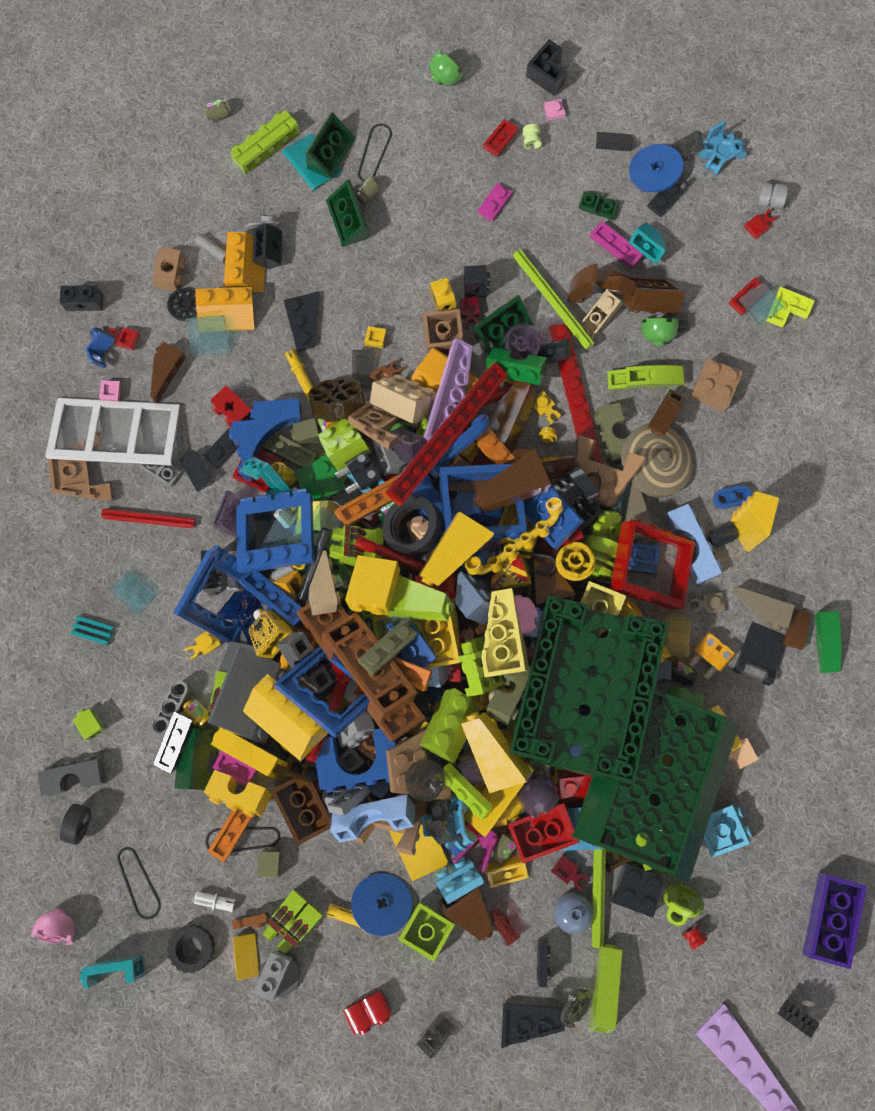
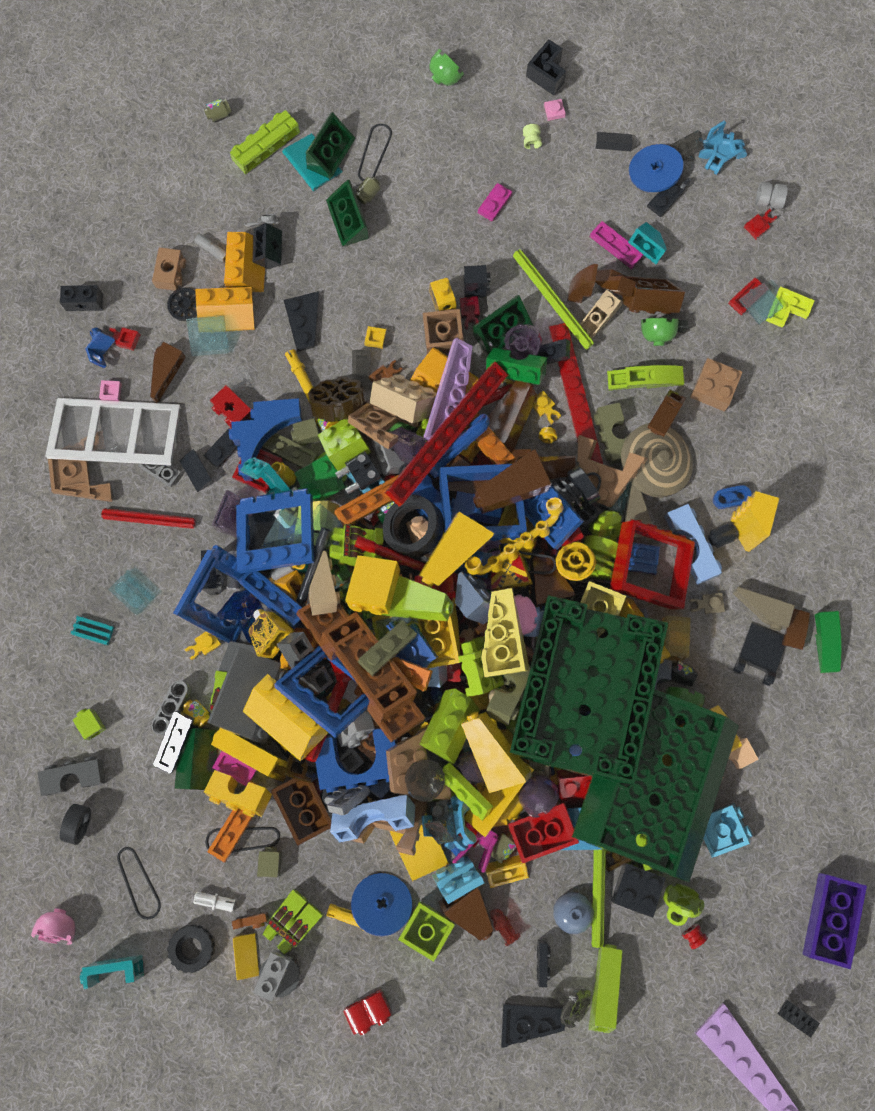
clear smoke slope [416,1012,455,1059] -> none
red plate [483,119,518,157] -> none
dark red plate [551,855,589,890] -> none
dark green slope [579,191,620,221] -> none
light orange piece [688,632,735,680] -> none

